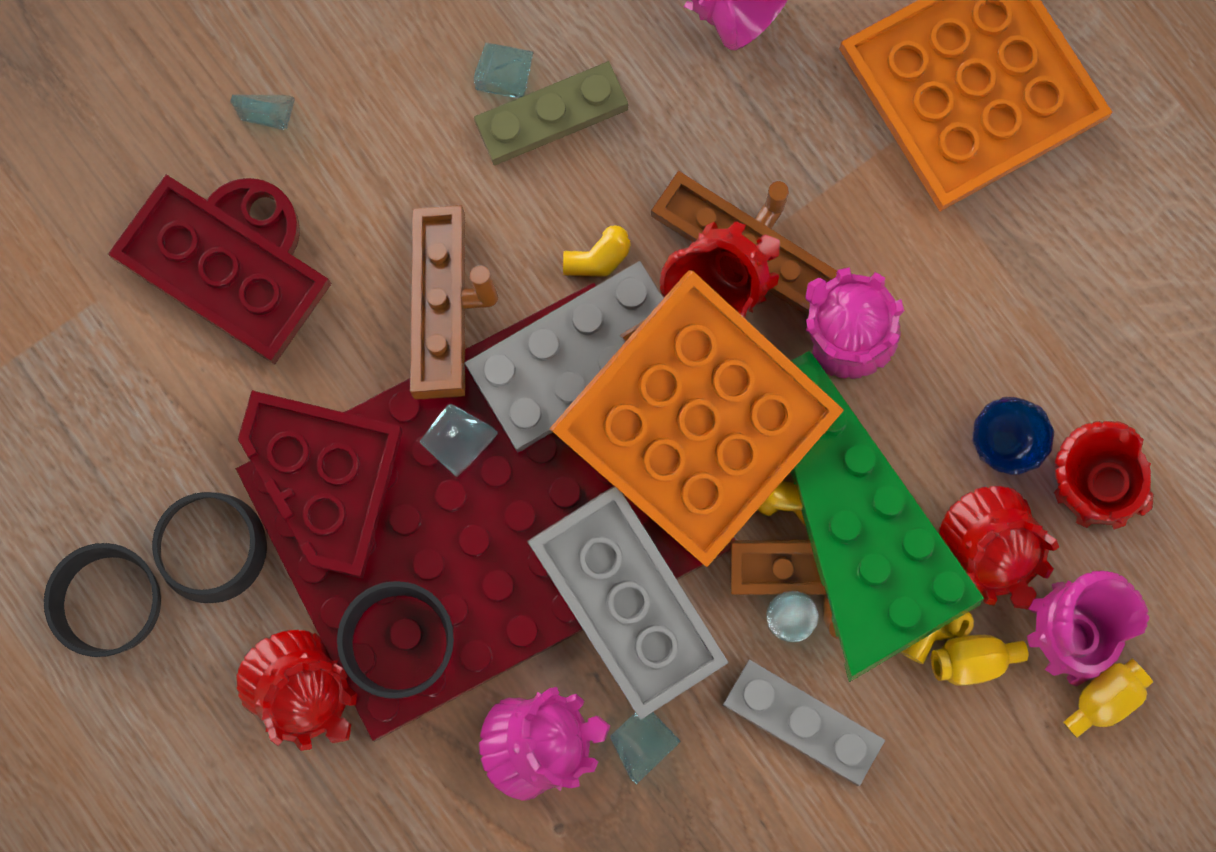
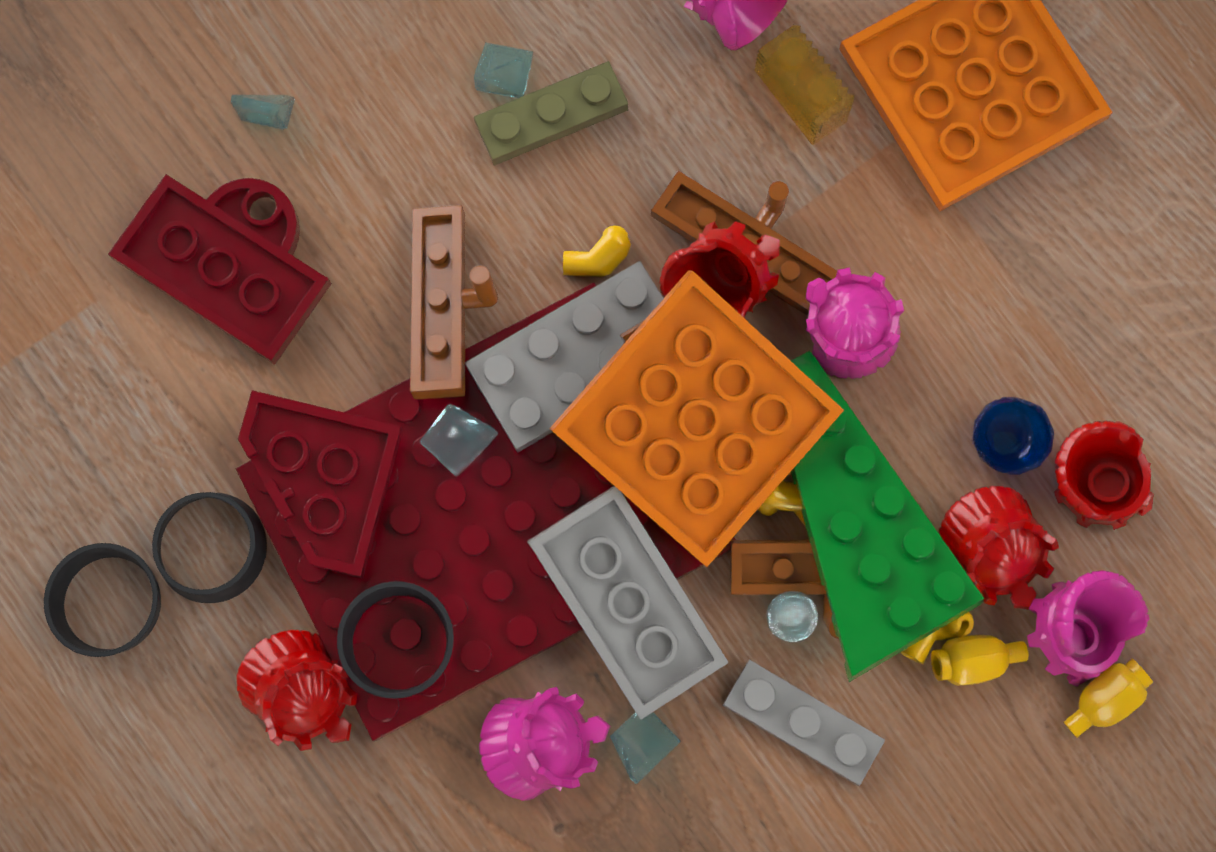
none -> clear yellow brick [754,25,855,145]

